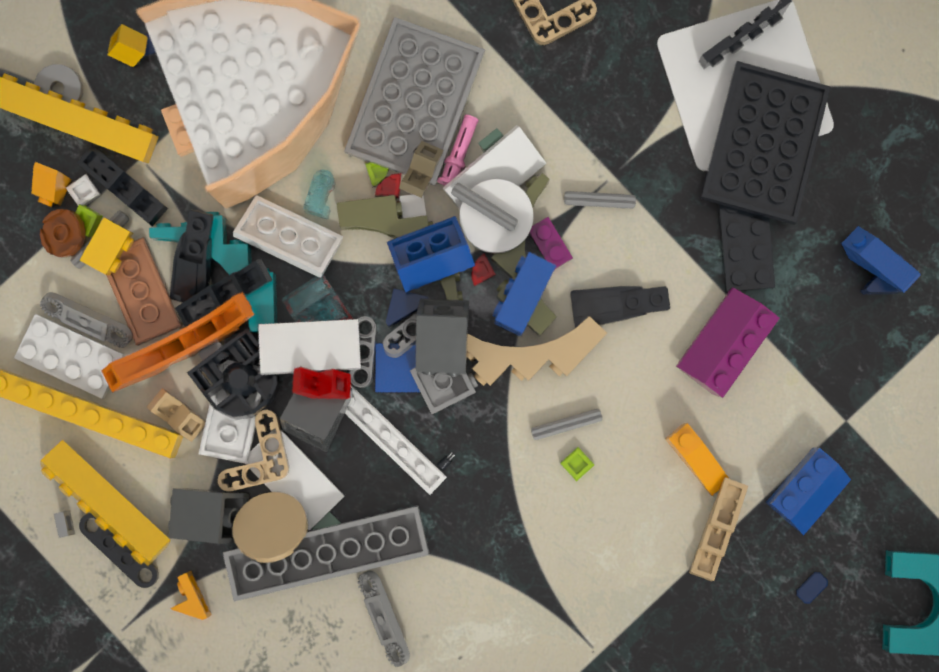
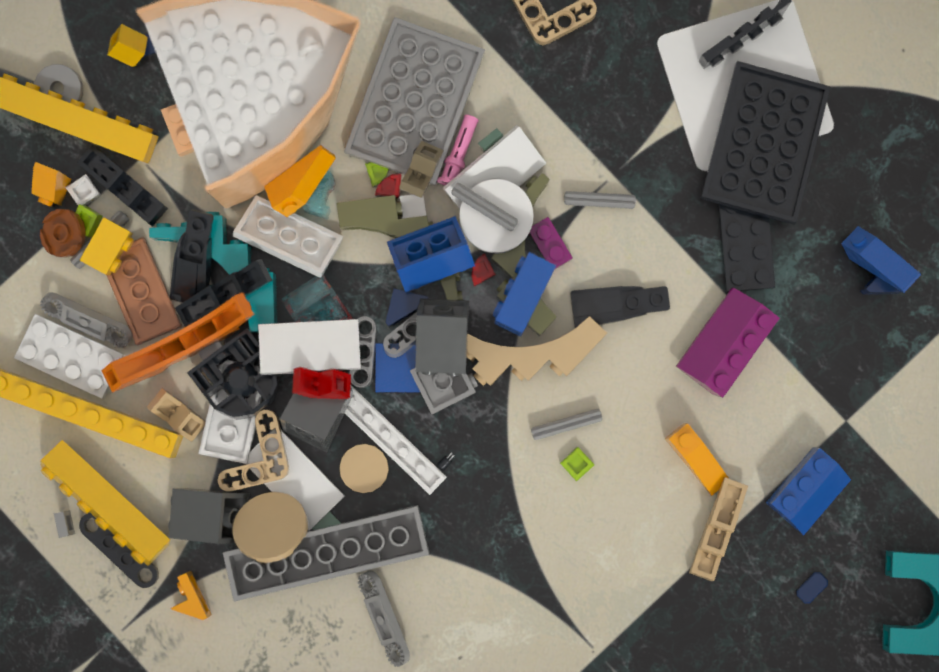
none -> light orange slope [264,145,336,217]
none -> tan tile [340,444,389,493]

